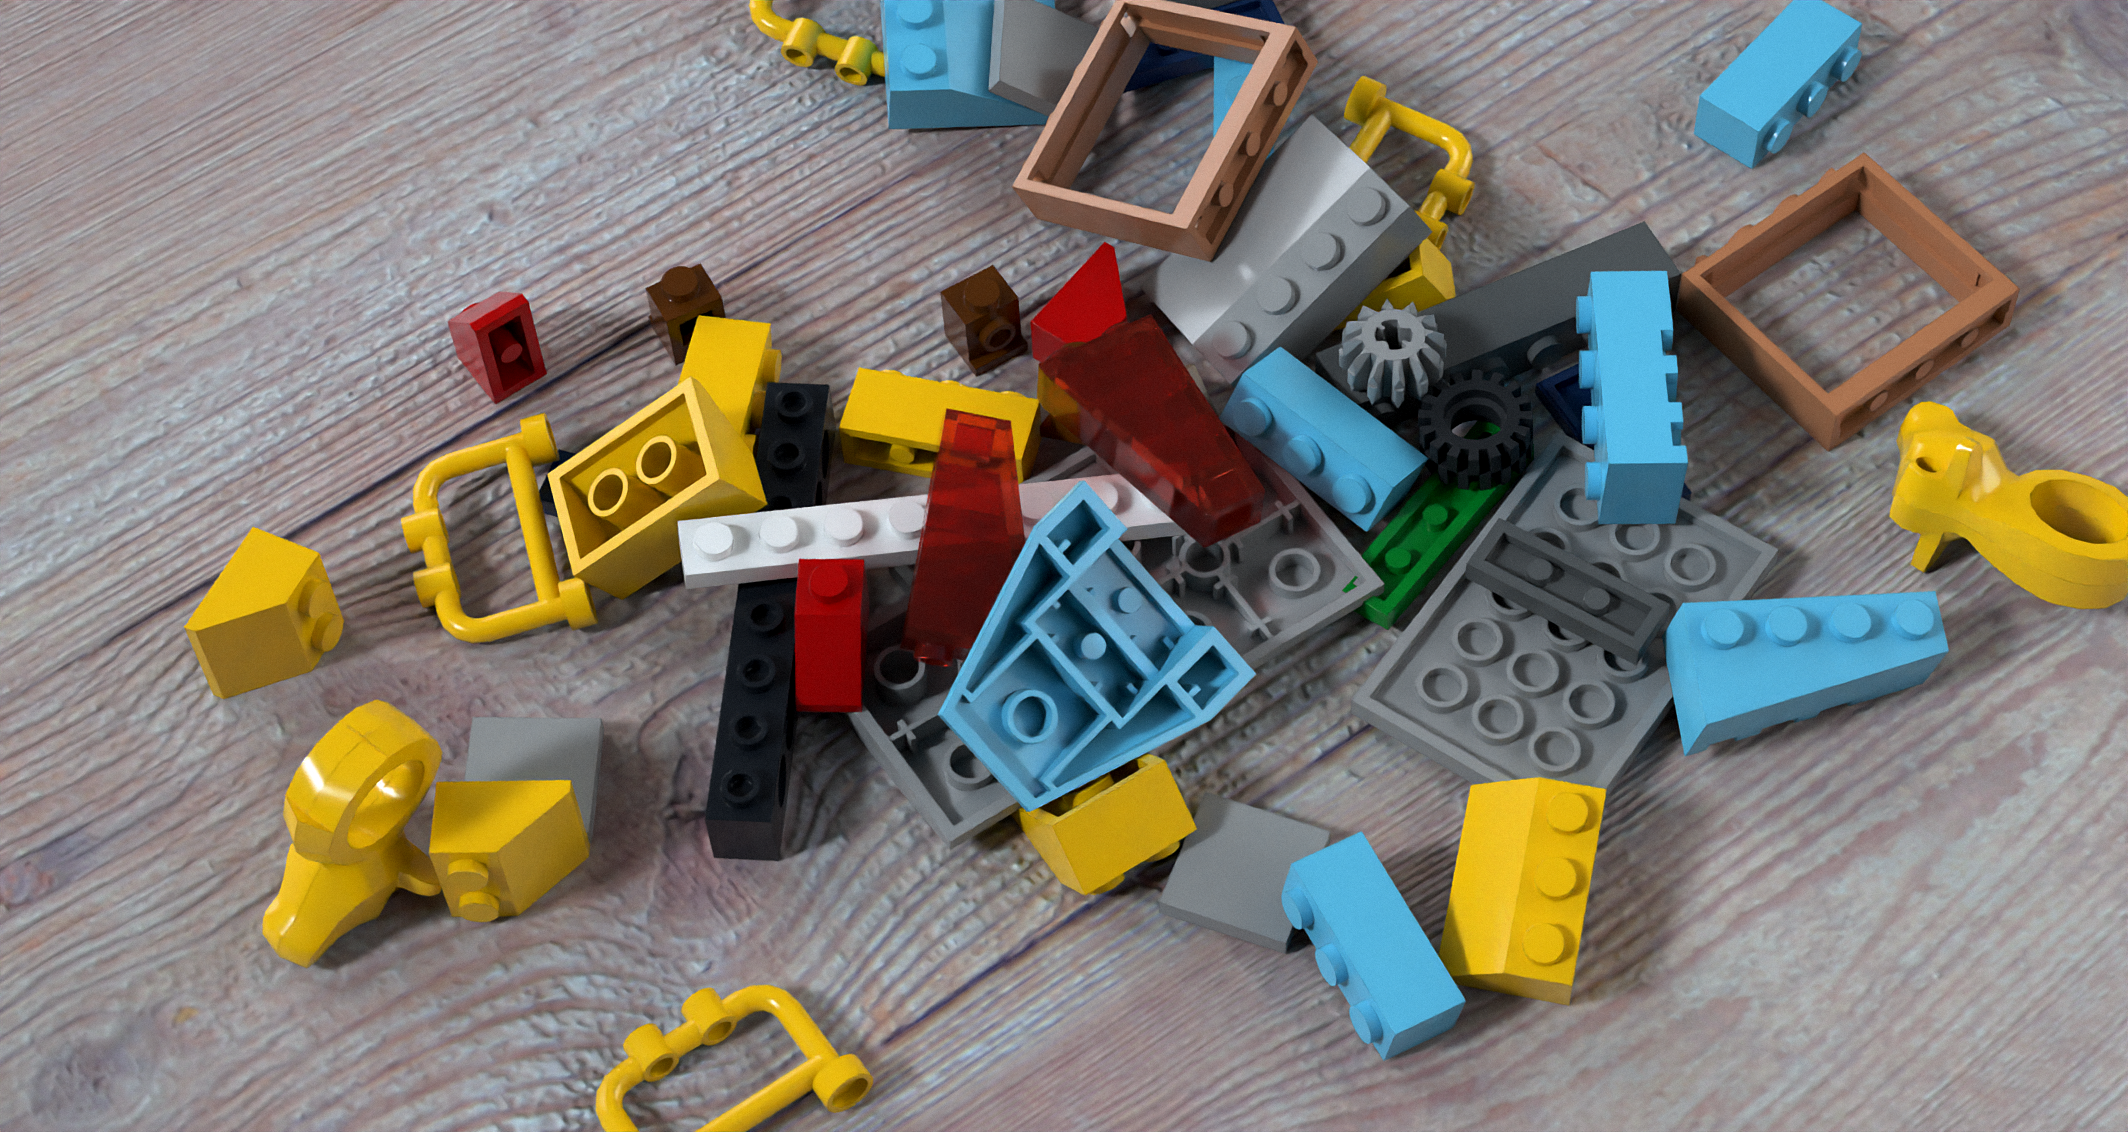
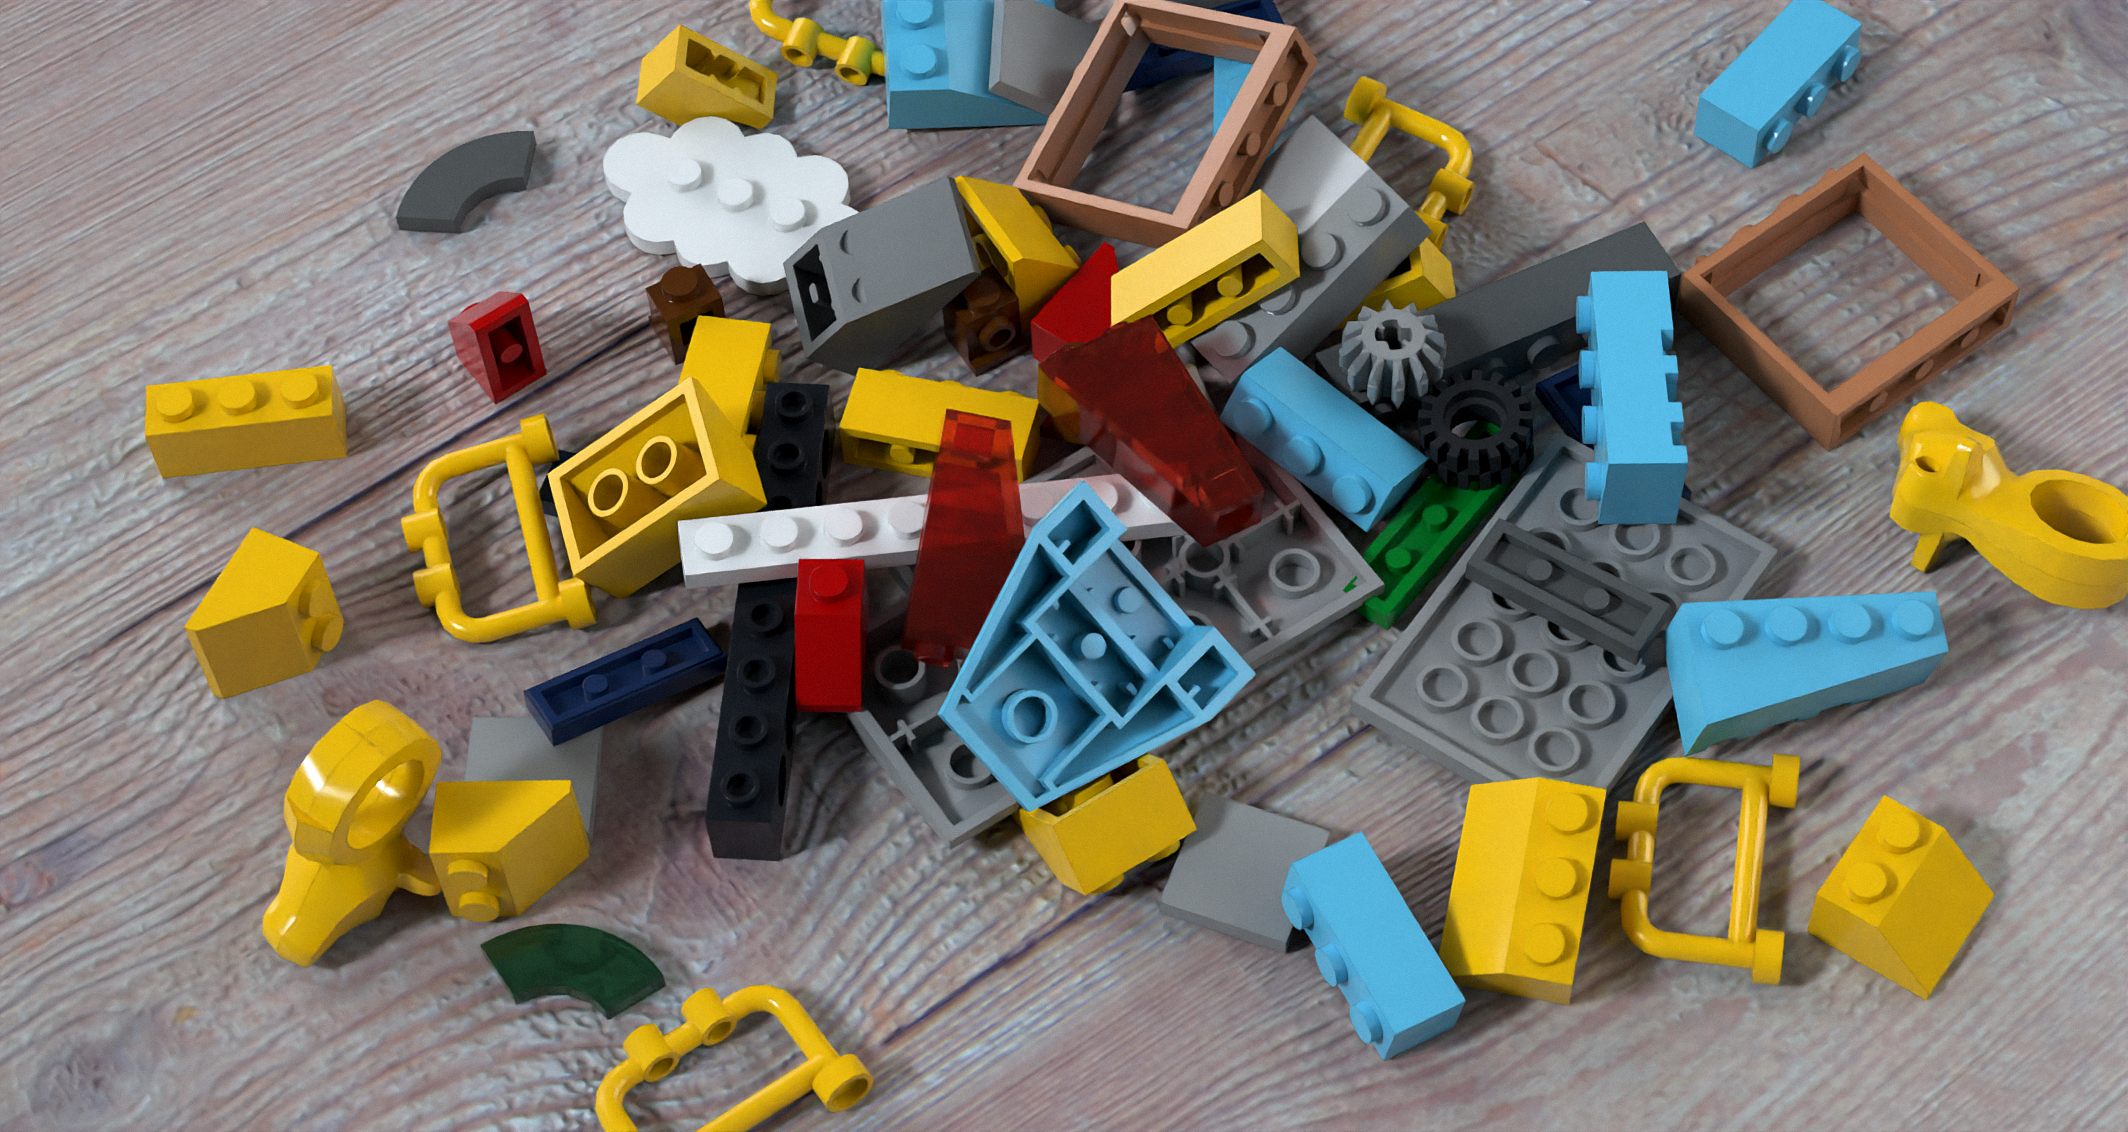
none -> yellow brick [145,365,347,479]
none -> dark grey tile [396,131,537,233]
none -> clear green tile [480,924,666,1020]
none -> dark blue tile [523,617,727,747]
none -> white plate [603,116,859,296]
none -> yellow arch [636,24,778,130]
none -> slope [783,176,981,377]
none -> yellow slope [954,175,1082,335]
none -> yellow brick [1111,189,1300,362]
none -> yellow bar [1608,753,1800,986]
none -> yellow slope [1807,795,1995,1001]

